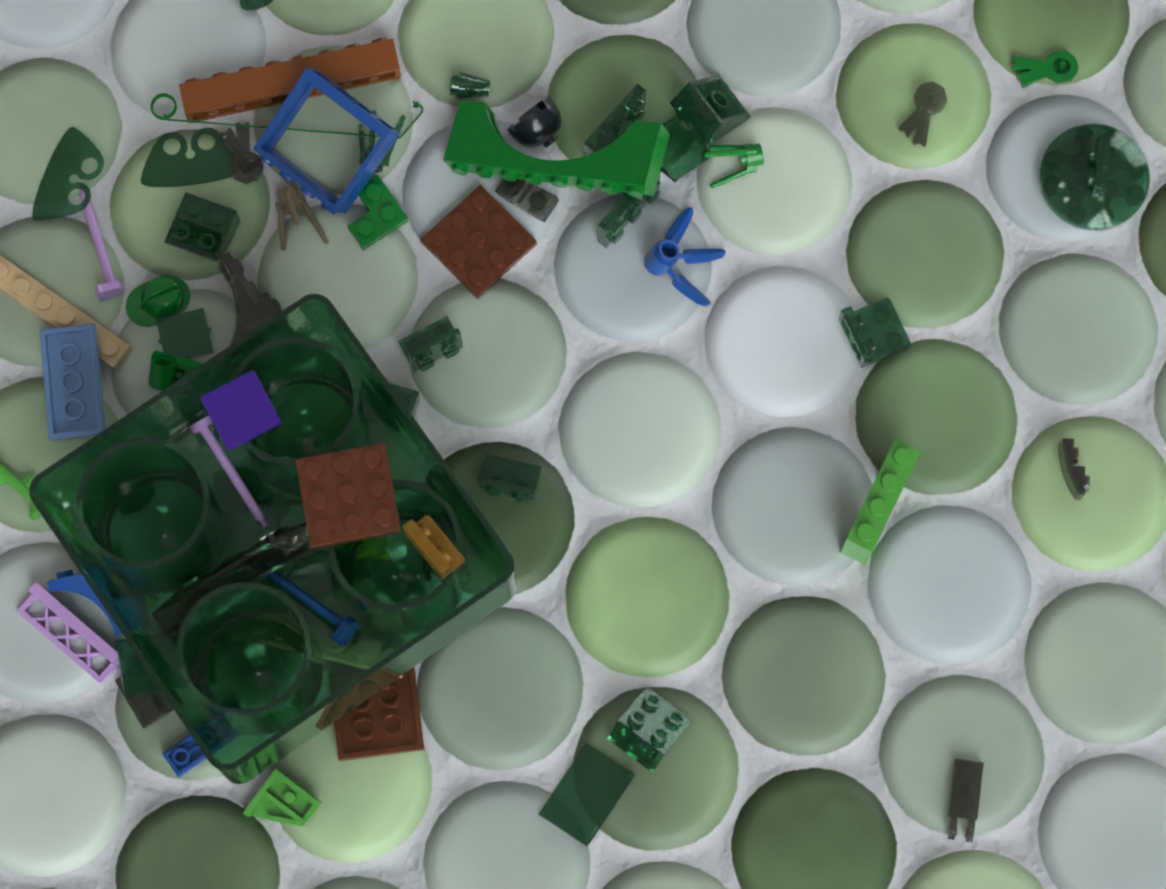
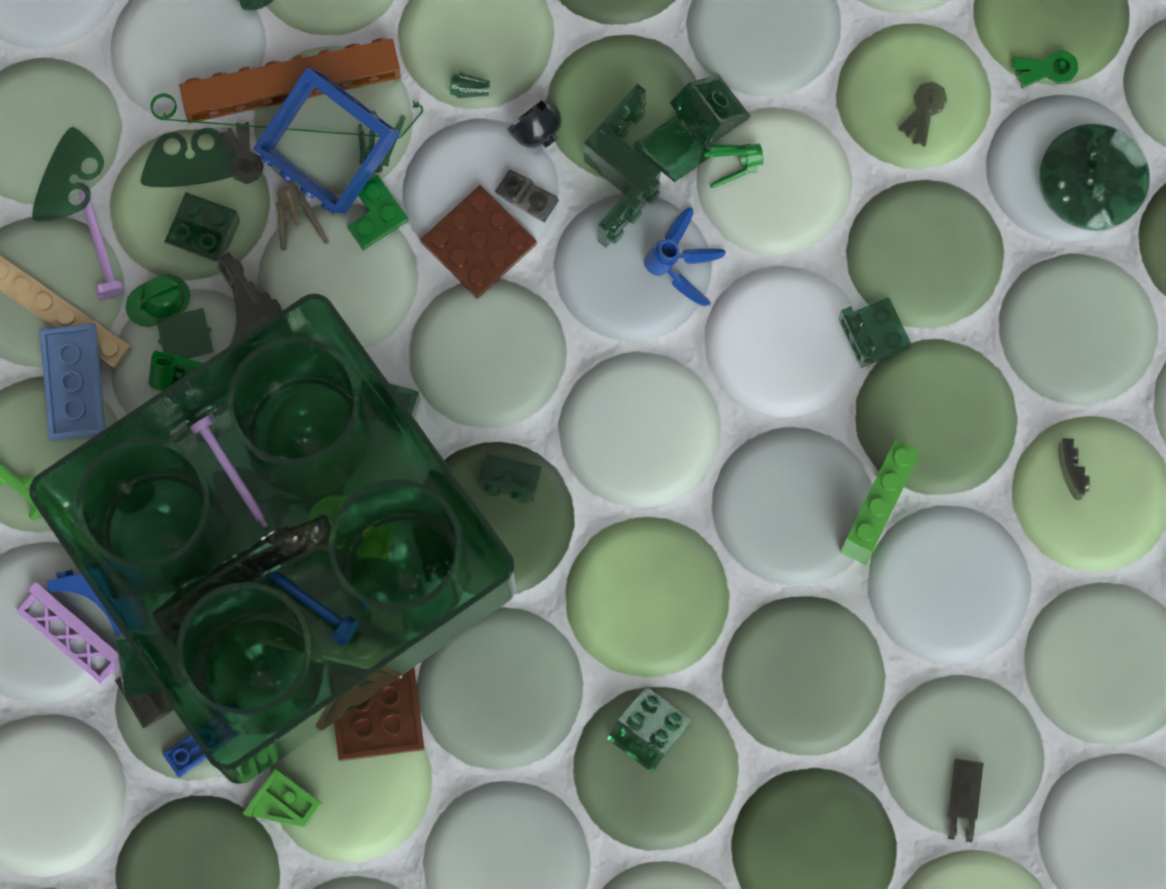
dark purple tile [200,370,282,451] -> none
copper plate [295,443,401,549] -> none
clear green bracket [398,316,463,372] -> none
pearl gold bracket [402,515,465,580] -> none
green arch [443,100,670,198] -> none
clear green piece [538,743,635,847] -> none

